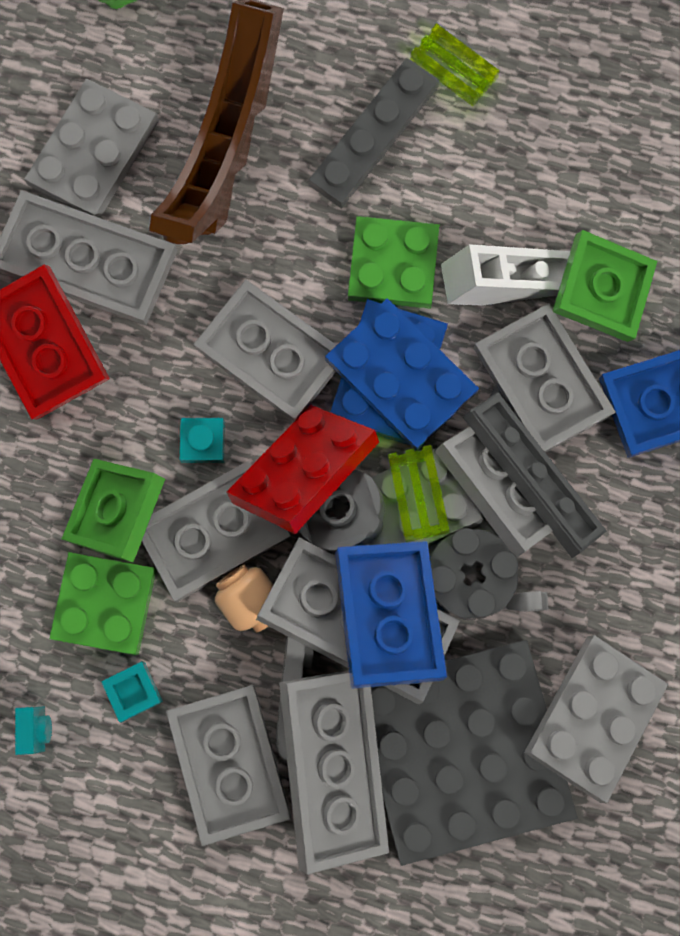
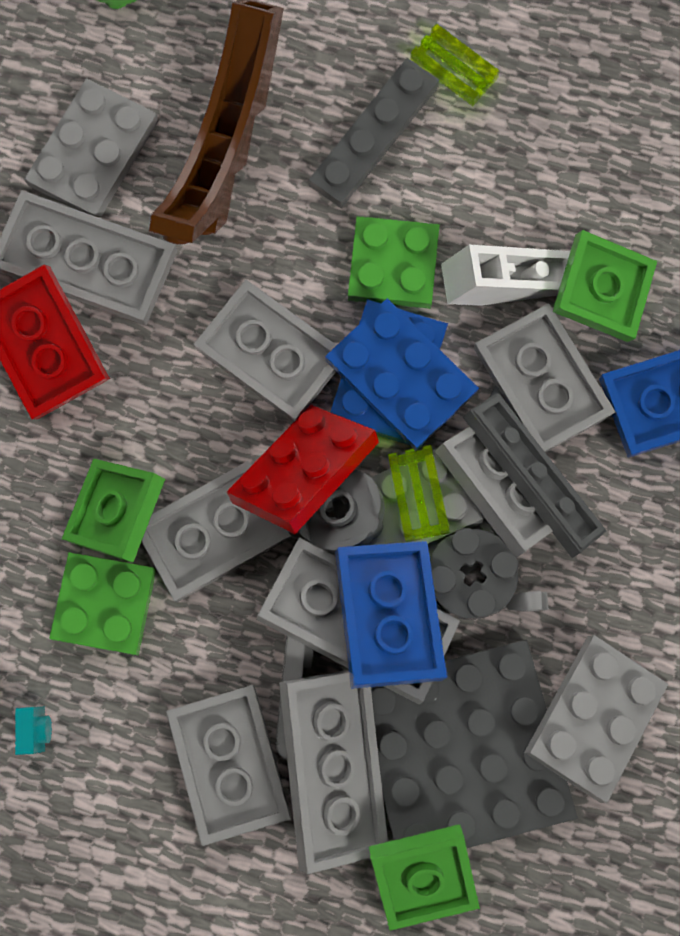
teal plate [101,661,163,723] -> none
teal plate [179,418,225,463] -> none
light nougat head [215,564,273,633] -> none
none -> bright green plate [369,824,480,931]

